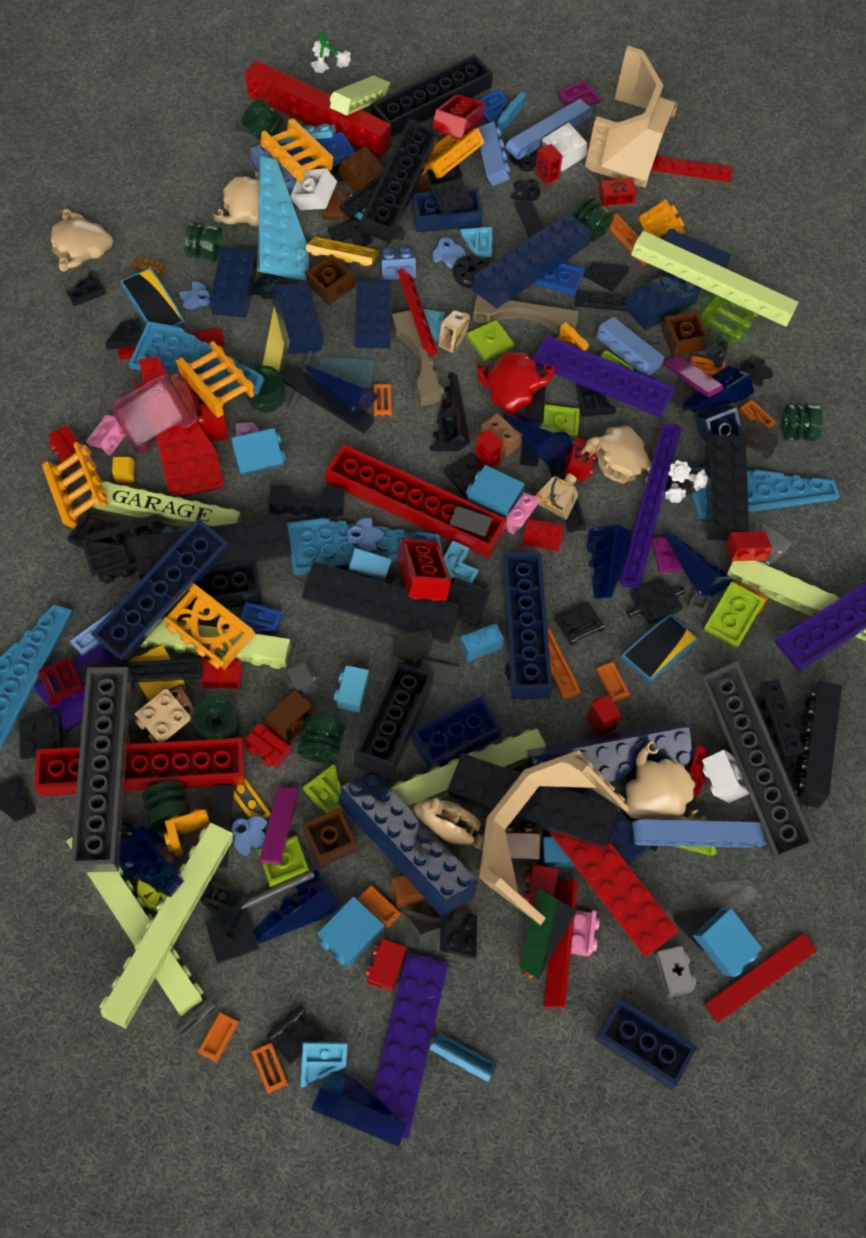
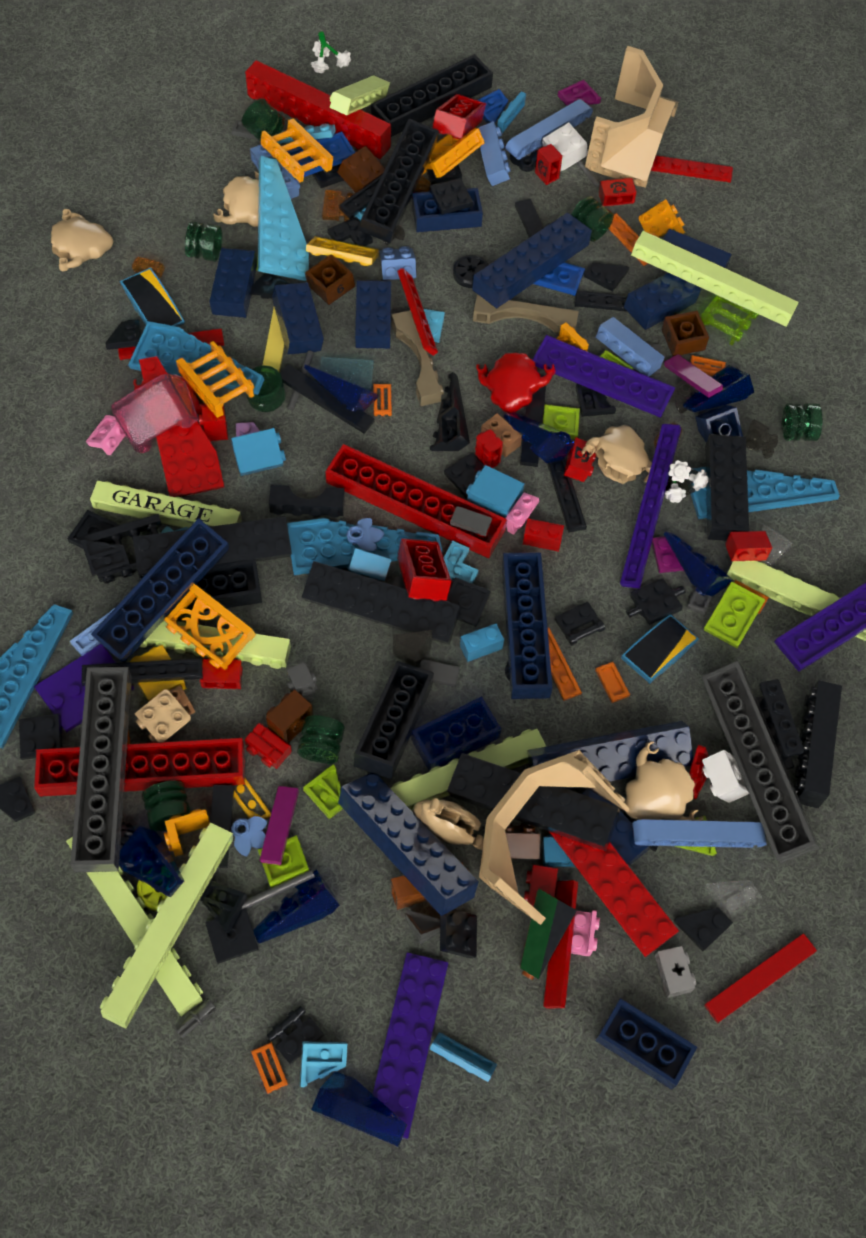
dark red plate [37,657,84,705] -> none
light orange fence [42,442,109,529] -> none
red brick [48,425,80,469] -> none
black wing [66,270,106,307] -> none
yellow piece [112,457,135,483] -> none
medium blue plate [179,281,211,309] -> none
clear green wheel [192,696,240,740] -> none
orange tile [197,1012,239,1063] -> none
blue wing [239,602,283,635] -> none
white brick [290,168,337,210] -> none
reddish brown brick [302,808,357,868] -> none
dark azure brick [318,896,384,967] -> none
medium azure brick [334,666,369,713] -> none
orange tile [357,885,401,929] -> none
red brick [365,939,407,992] -> none
medium blue plate [433,237,466,268] -> none
tan torso [438,311,470,353] -> none
medium azure wing [460,227,493,258] -> none
lime plate [467,320,514,361] -> none
black plate [510,180,541,201] -> none
tan torso [535,473,578,520] -> none
clear blue wedge [587,525,632,599] -> none
red brick [587,695,621,737] -> none
dark azure brick [693,908,762,977] -> none
black wing [703,334,728,368] -> none
orange tile [738,399,776,434] -> none
black plate [740,357,773,387] -> none

